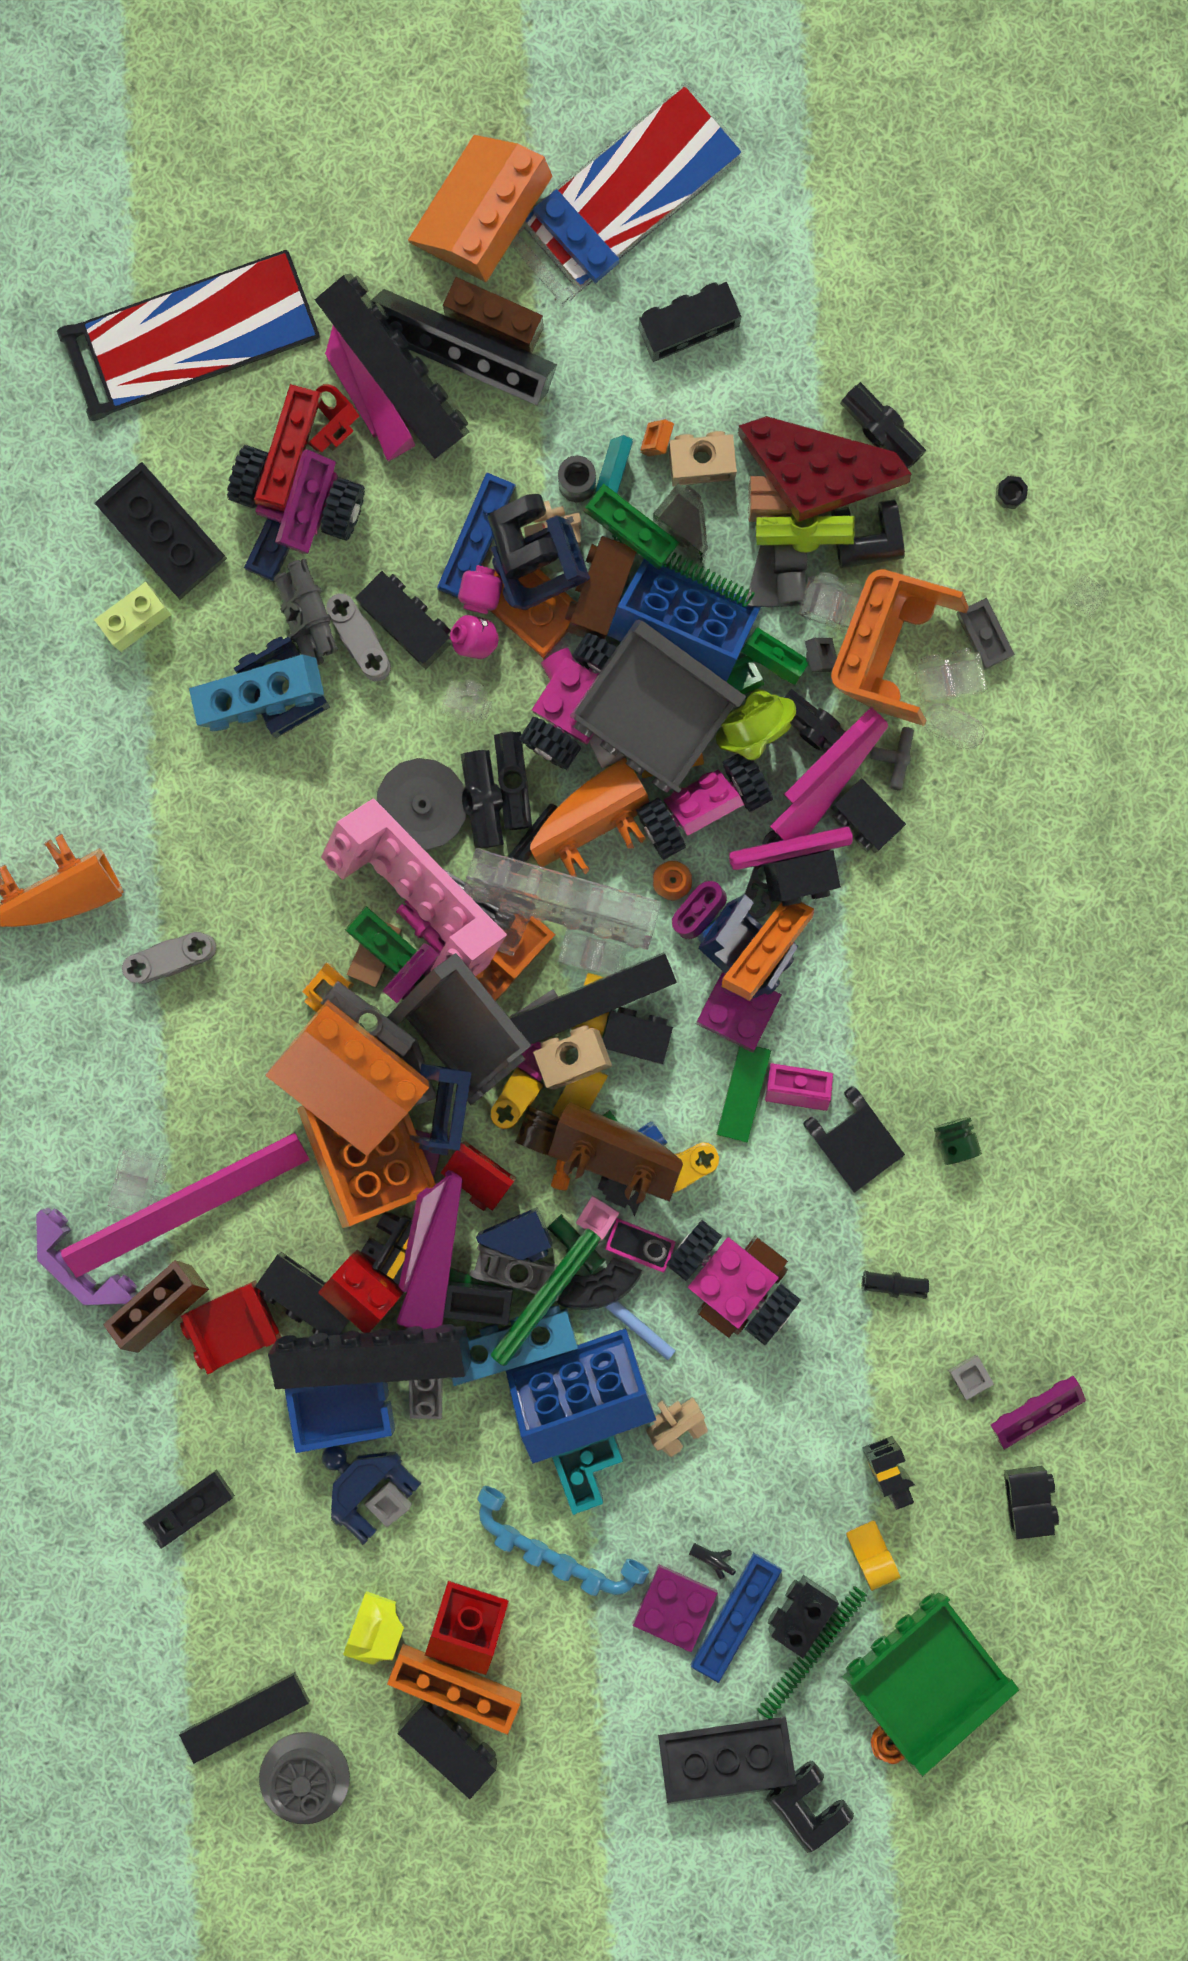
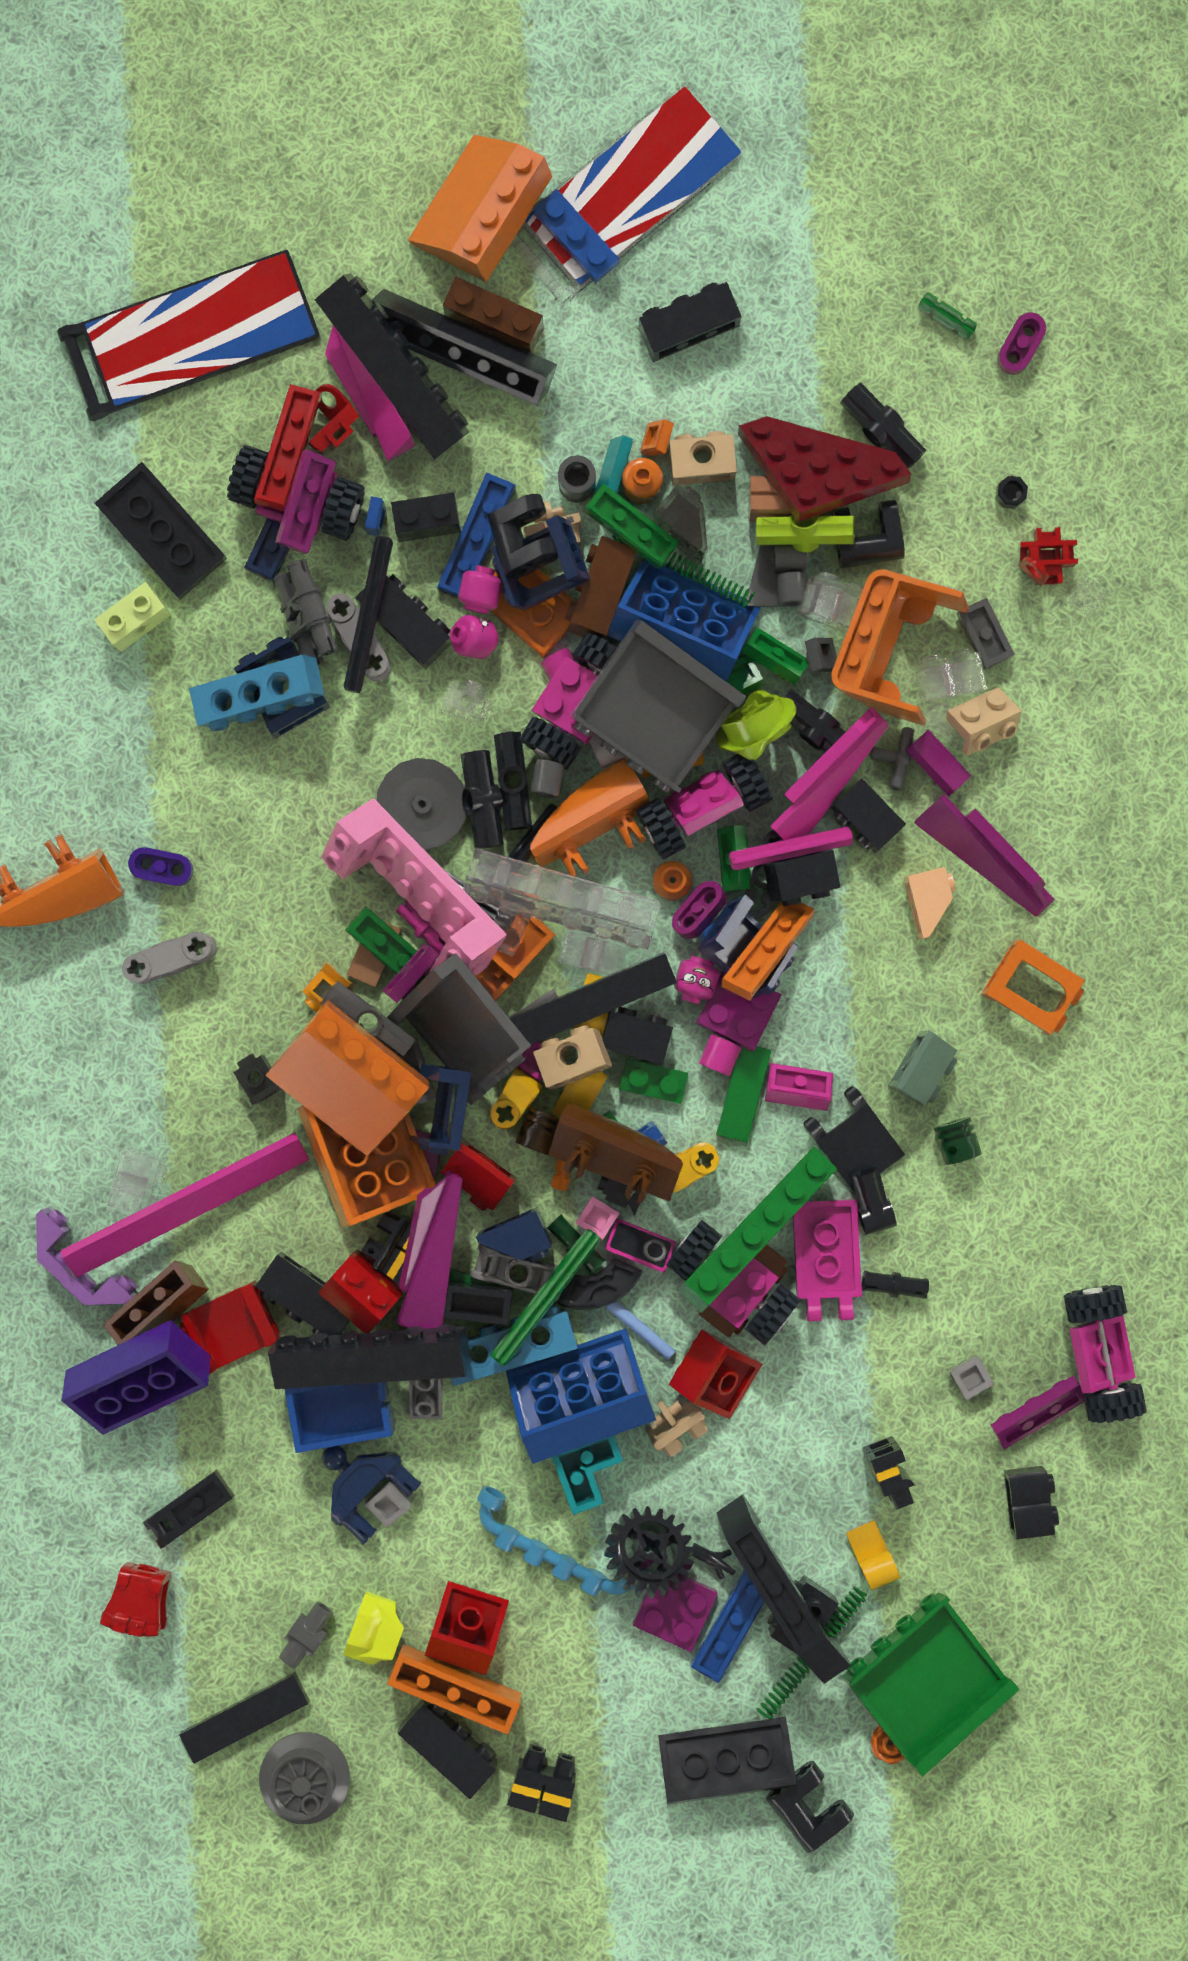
none -> dark purple brick [61,1320,211,1435]
none -> red piece [100,1562,171,1637]
none -> dark purple plate [128,847,194,886]
none -> pearl dark grey brick [233,1053,282,1105]
none -> dark grey axle [279,1602,333,1668]
none -> black axle [344,536,393,693]
none -> blue tile [365,496,386,536]
none -> black brick [391,492,461,542]
none -> black hips [507,1744,576,1822]
none -> dark grey piece [530,759,565,799]
none -> black gear [604,1506,695,1599]
none -> green plate [619,1058,688,1104]
none -> orange head [622,458,663,504]
none -> red slope [668,1329,763,1419]
none -> dark pink head [674,955,720,1004]
none -> green arch [678,1147,837,1313]
none -> dark pink brick [699,1034,742,1076]
none -> black slope [716,1494,852,1684]
none -> green plate [717,825,751,892]
none -> dark pink tile [793,1200,862,1321]
none -> black piece [851,1167,897,1235]
none -> sand green slope [888,1030,957,1106]
none -> light nougat slope [903,867,956,940]
none -> magenta tile [906,729,971,797]
none -> magenta wedge [914,794,1055,917]
none -> green axle [918,292,977,339]
none -> tan bracket [946,687,1022,756]
none -> orange panel [981,939,1085,1035]
none -> magenta plate [997,312,1046,375]
none -> red piece [1018,527,1078,586]
none -> plate [1064,1285,1147,1423]

